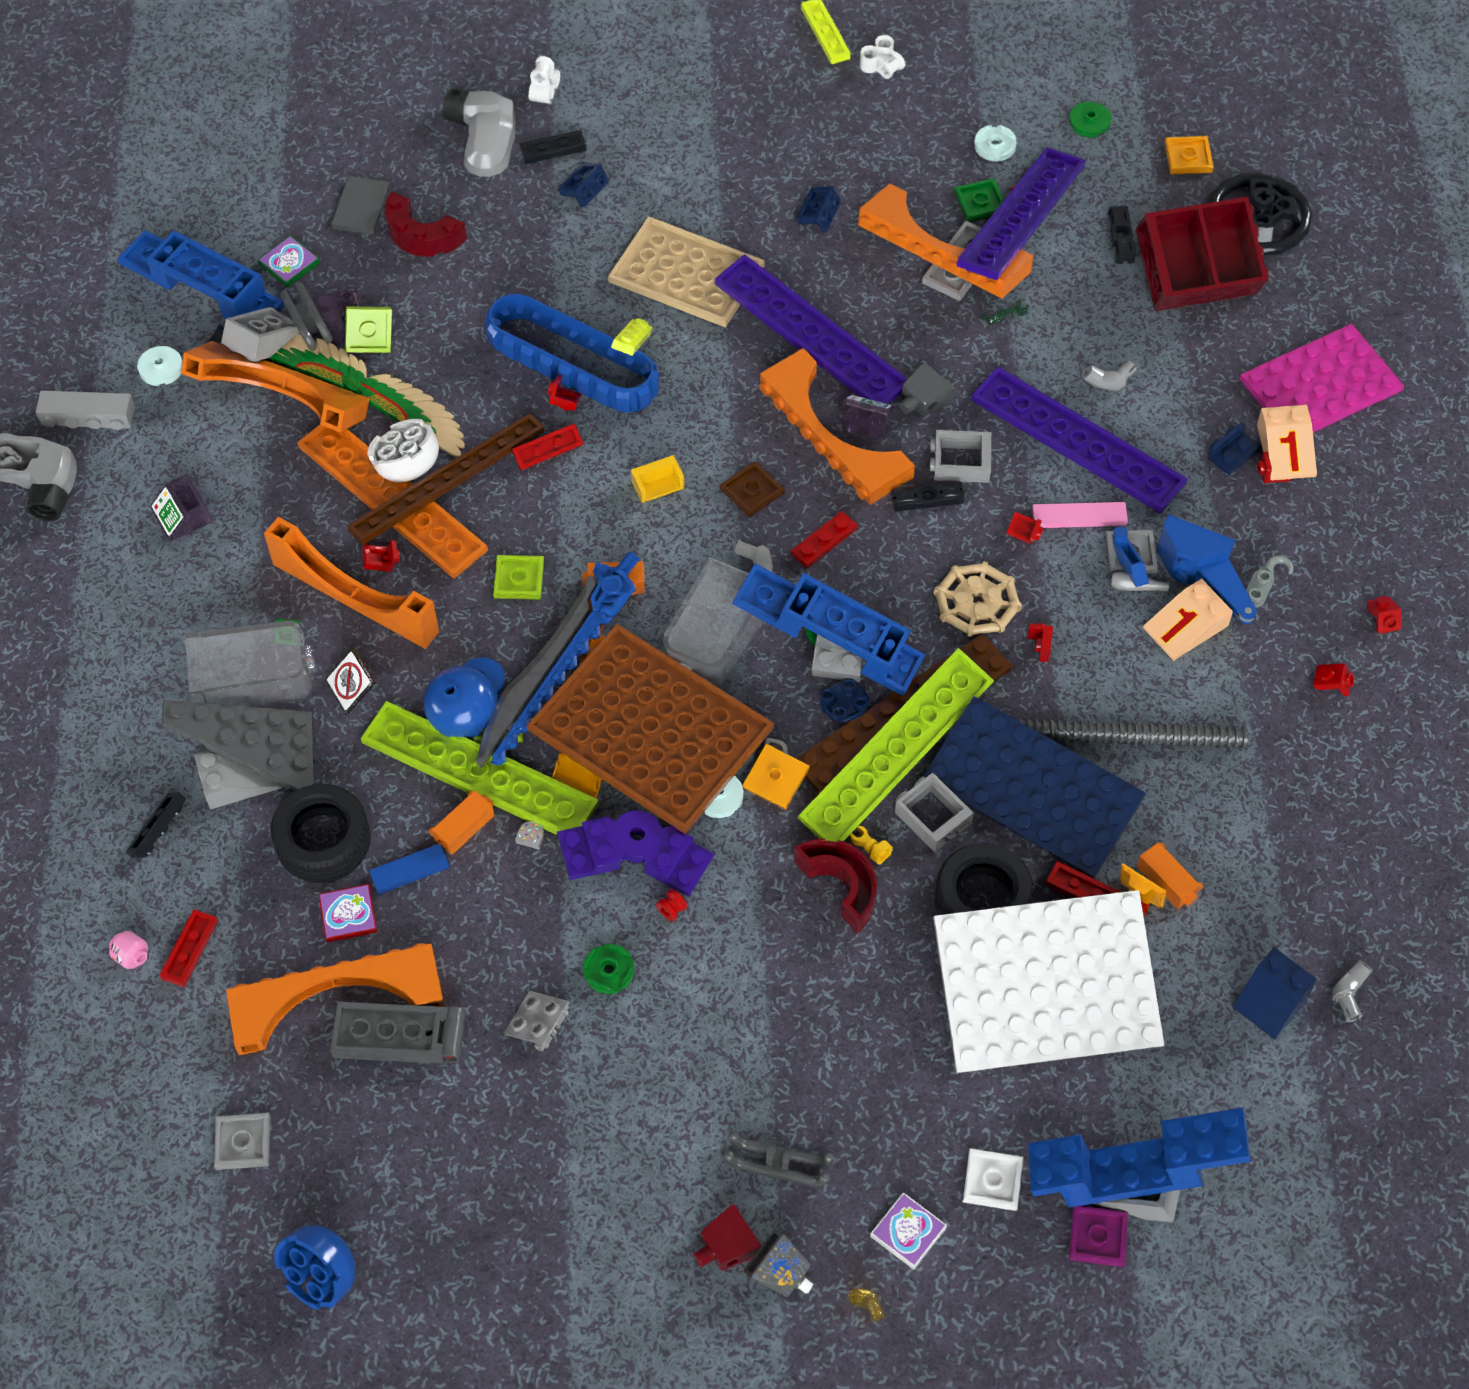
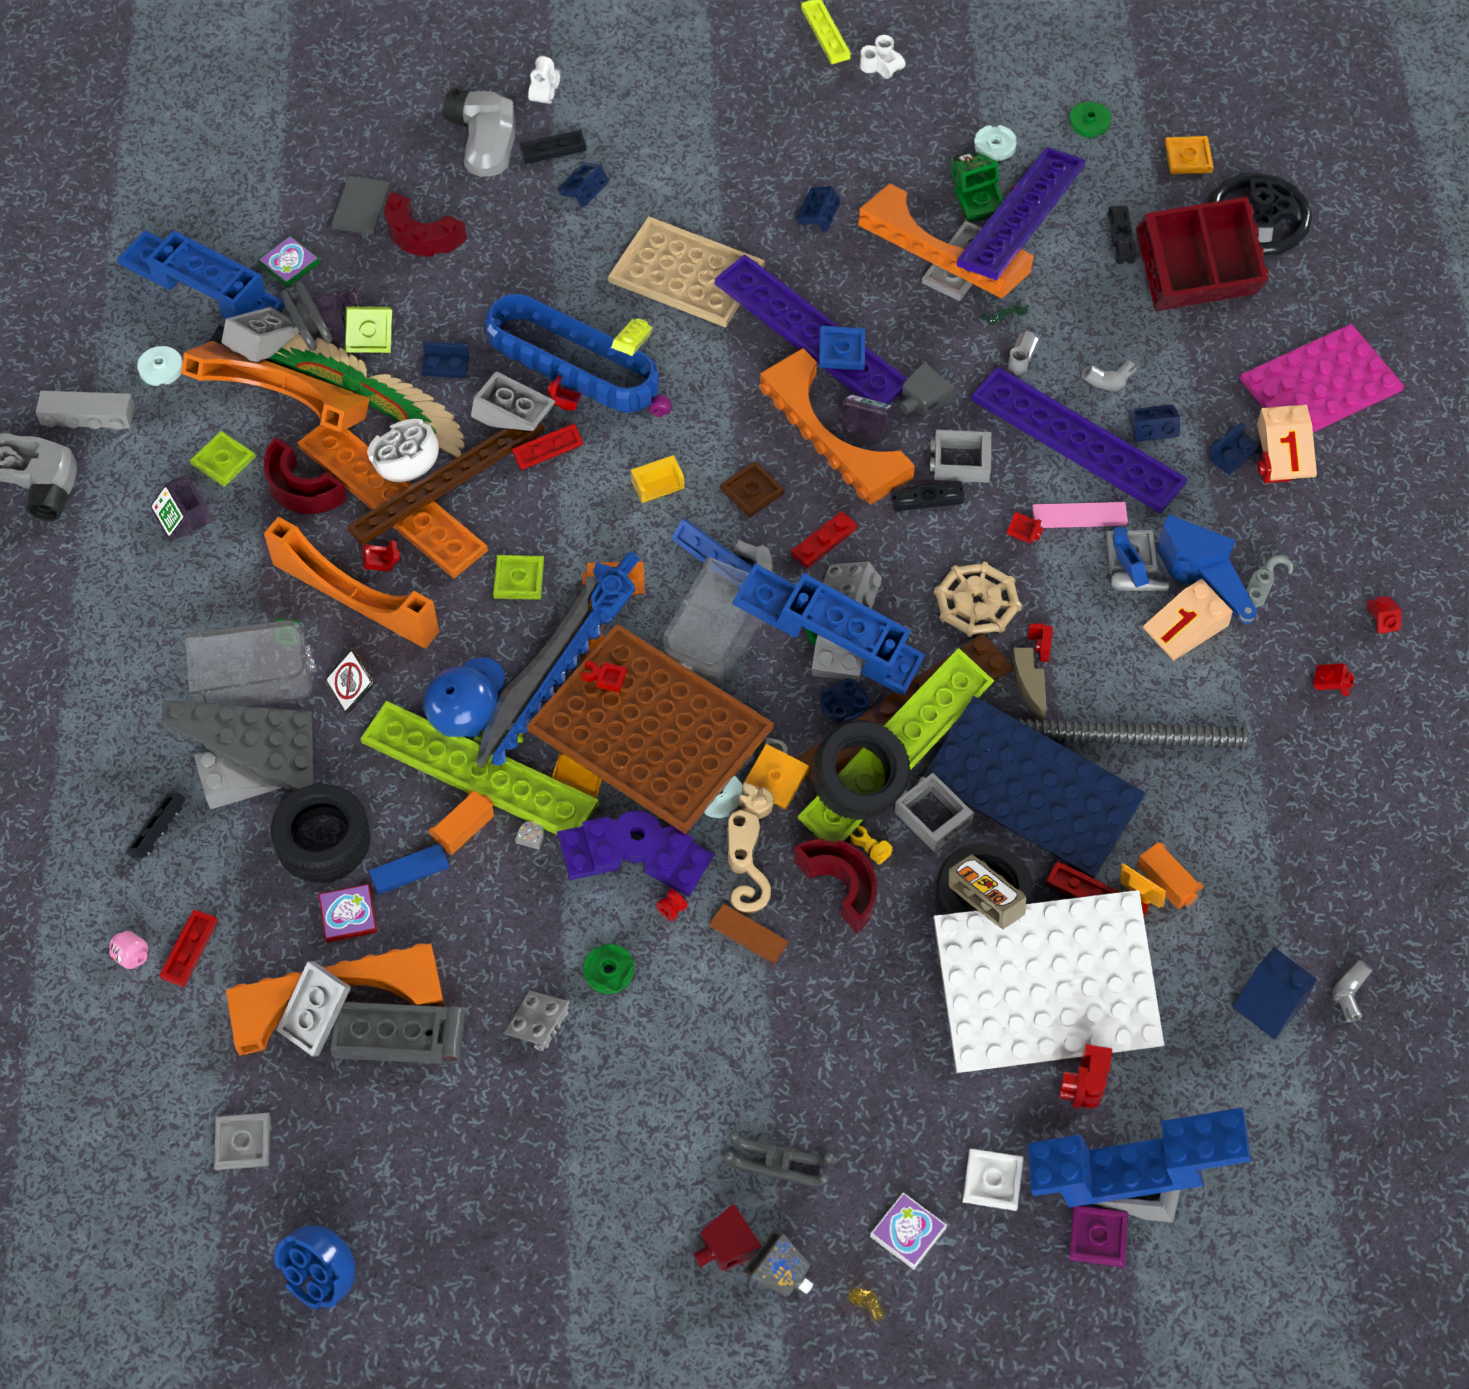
none -> lime tile [190,431,256,487]
none -> dark red brick [263,437,347,514]
none -> light grey plate [276,961,351,1057]
none -> dark blue bracket [421,341,469,378]
none -> light grey slope [471,371,555,431]
none -> red plate [581,661,627,693]
none -> magenta piece [649,395,671,417]
none -> blue plate [671,519,752,589]
none -> dark orange tile [710,904,788,964]
none -> tan animal [727,782,774,914]
none -> black tyre [811,720,911,820]
none -> blue plate [819,326,865,370]
none -> light grey bracket [823,561,882,609]
none -> brick [949,854,1026,930]
none -> green torso [950,152,999,193]
none -> light grey piece [1007,331,1038,376]
none -> dark tan slope [1012,648,1047,722]
none -> red hips [1059,1044,1112,1109]
none -> dark blue bracket [1128,404,1180,442]

